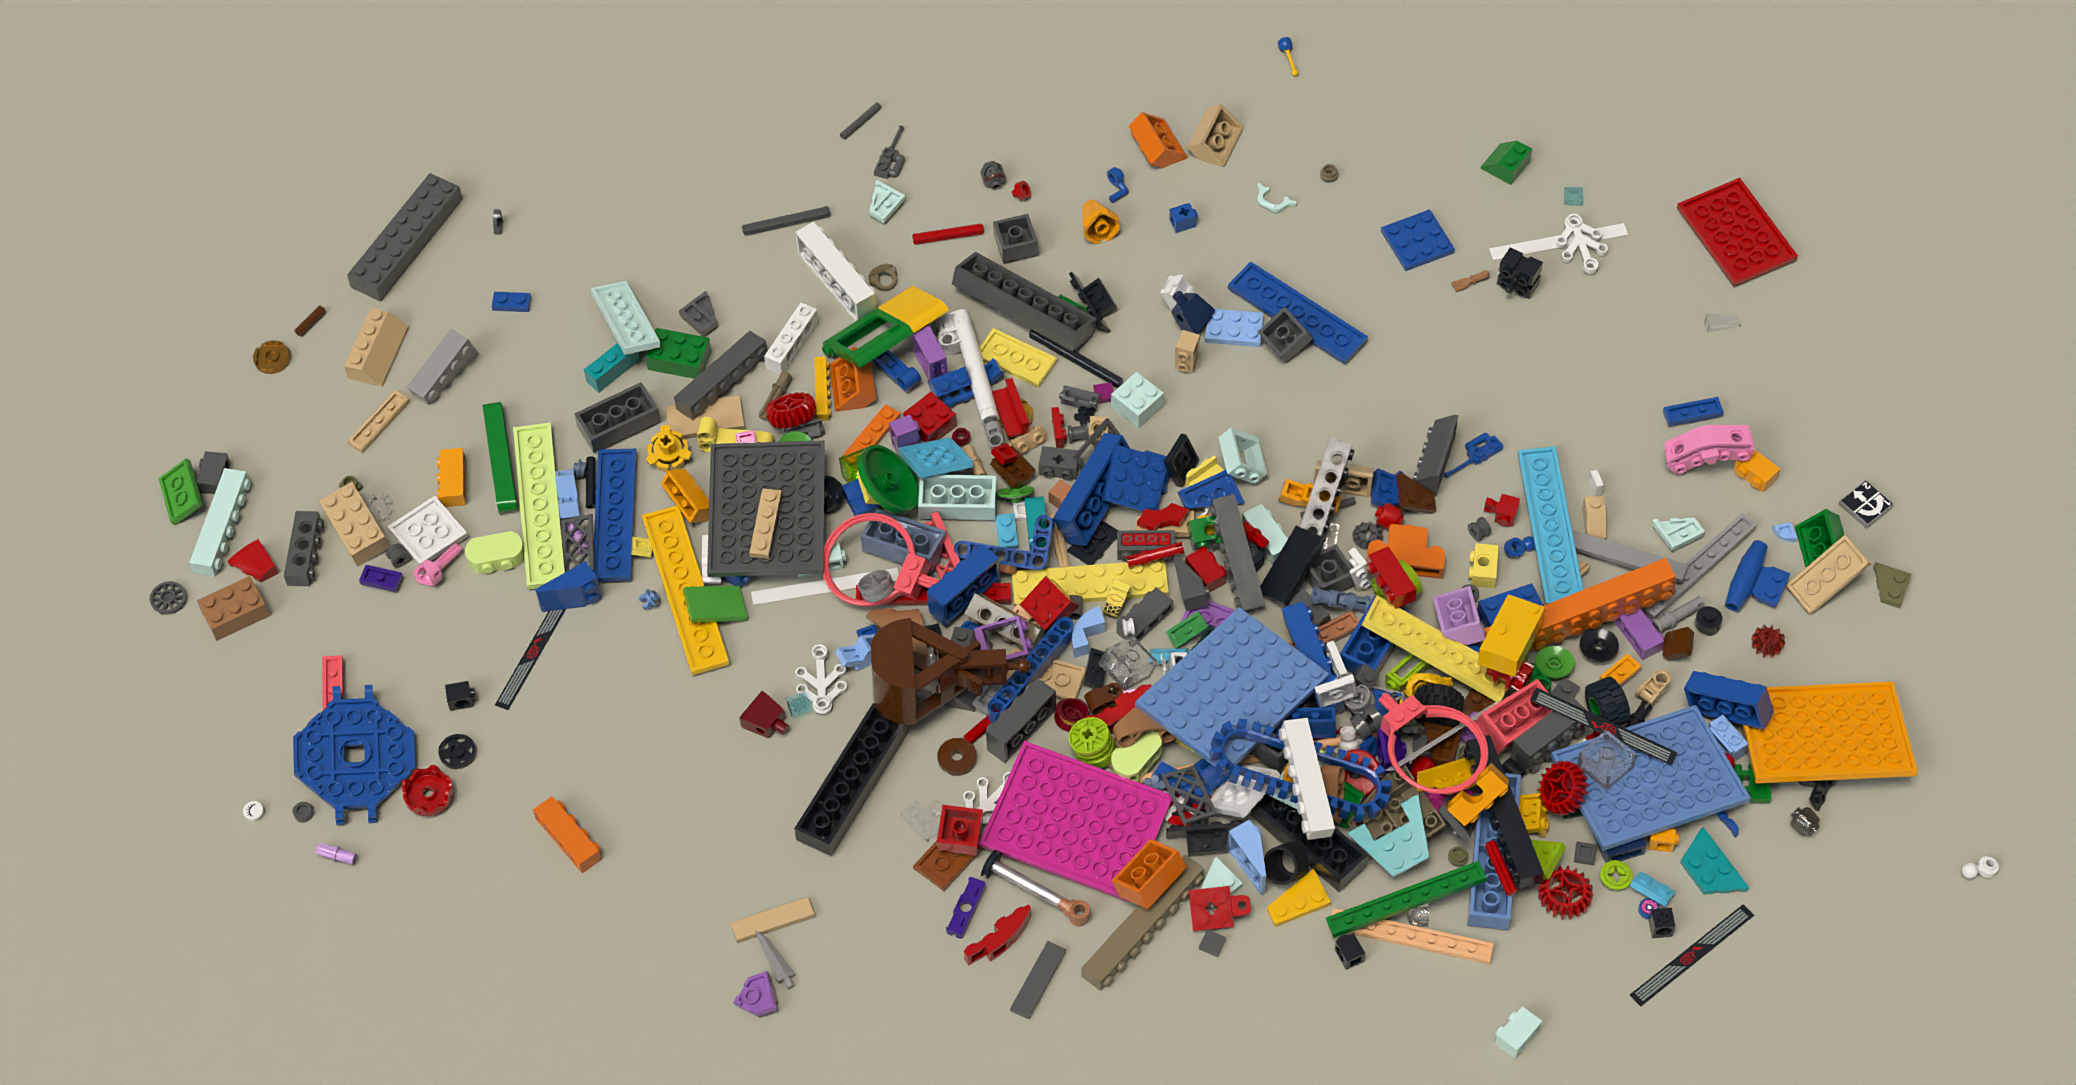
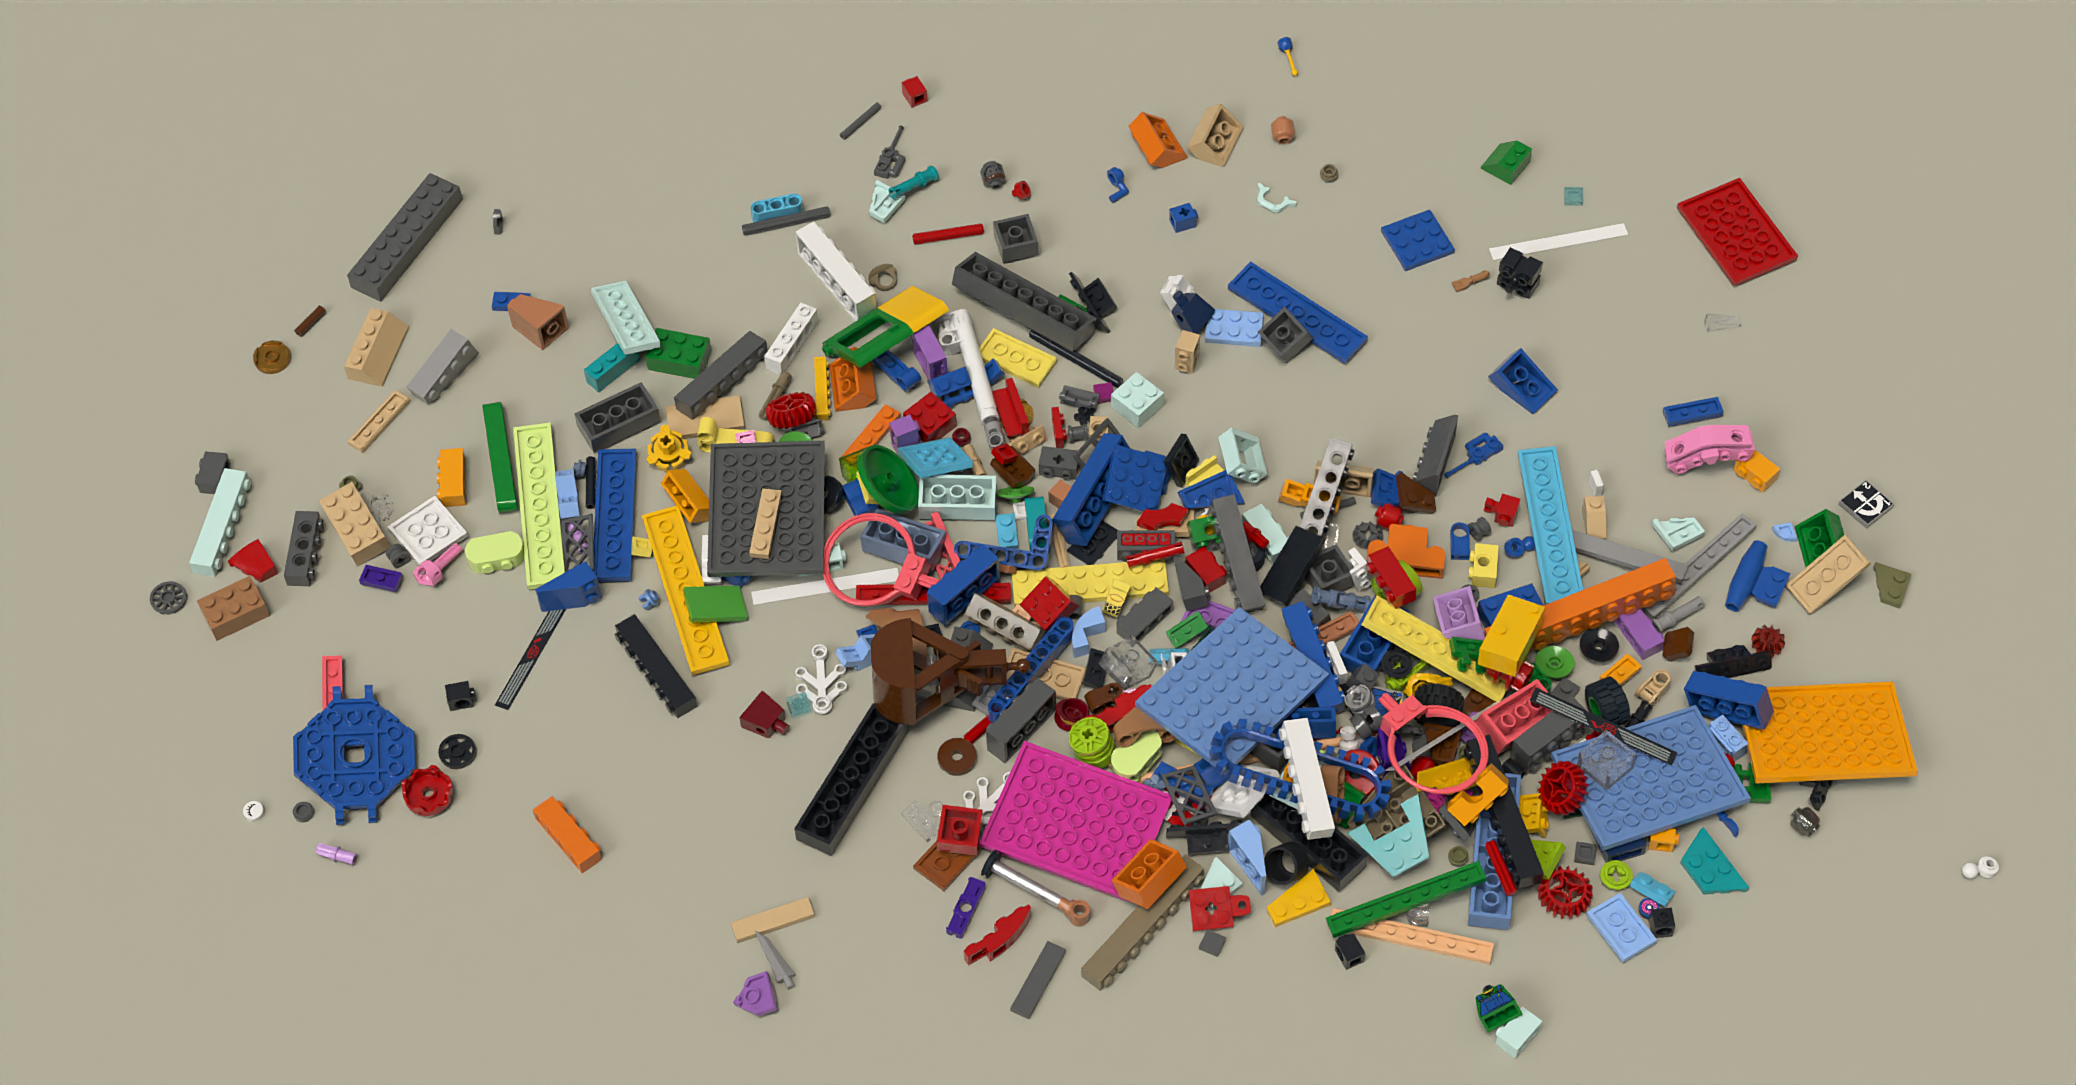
bright green tile [159,458,203,525] -> none
flat silver wing [679,291,717,336] -> none
light grey wheel [858,570,894,602] -> none
medium lavender window [974,616,1033,661] -> none
light orange cone [1082,199,1120,244] -> none
white bush [1122,618,1135,637] -> none
white tile [1315,674,1358,707] -> none
white plant [1556,214,1608,274] -> none
black sticker [1629,904,1755,1007] -> none
black piece [1694,606,1723,636] -> none
none -> nougat slope [507,294,569,351]
none -> black brick [614,614,697,718]
none -> medium azure beam [751,194,803,222]
none -> teal pin [888,165,939,199]
none -> red brick [901,76,928,108]
none -> nougat head [1271,116,1295,144]
none -> black gear [1381,650,1413,680]
none -> green plate [1449,637,1485,674]
none -> blue piece [1450,522,1470,560]
none -> torso [1475,984,1523,1033]
none -> blue slope [1488,348,1558,414]
none -> light blue plate [1586,893,1657,963]
none -> black bracket [1694,645,1772,678]

